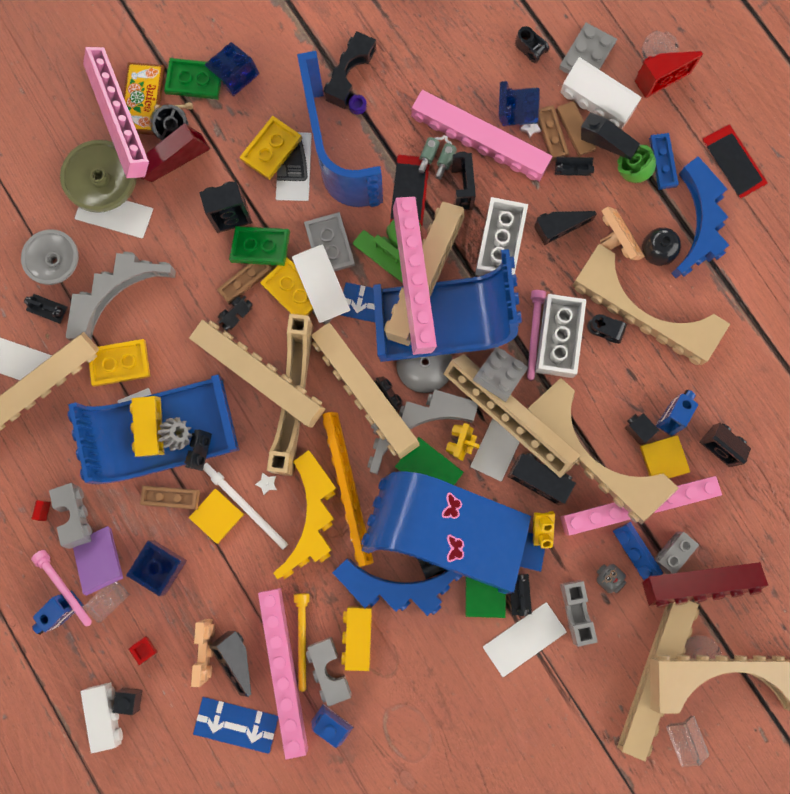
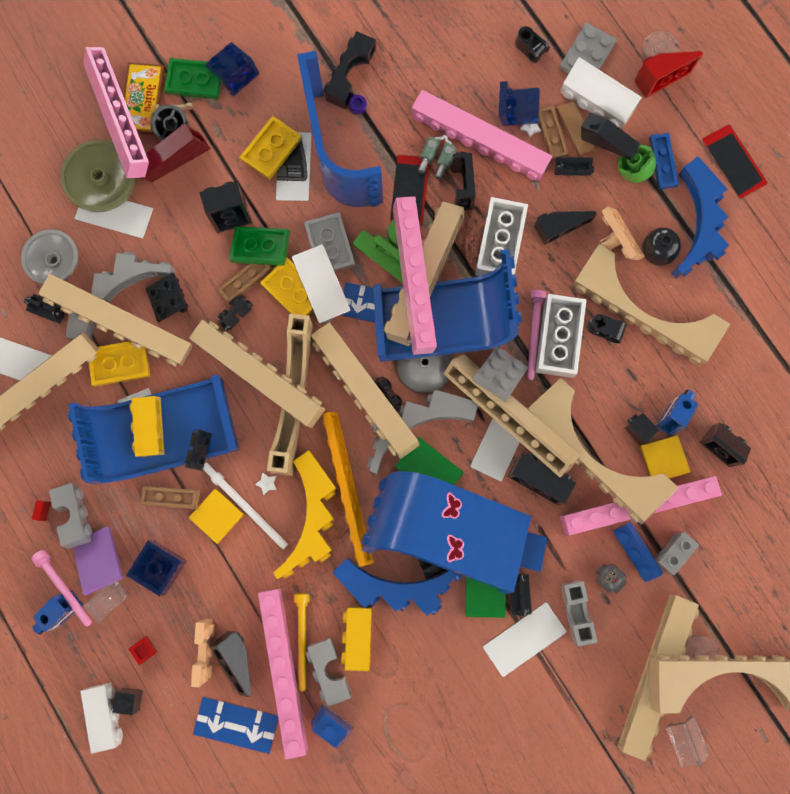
light grey gear [157,417,192,451] -> none
yellow hips [446,423,480,461] -> none
yellow hips [533,511,555,549] -> none
dark red brick [642,562,769,608] -> none
none -> tan brick [38,273,193,367]
none -> black hinge [146,272,188,323]

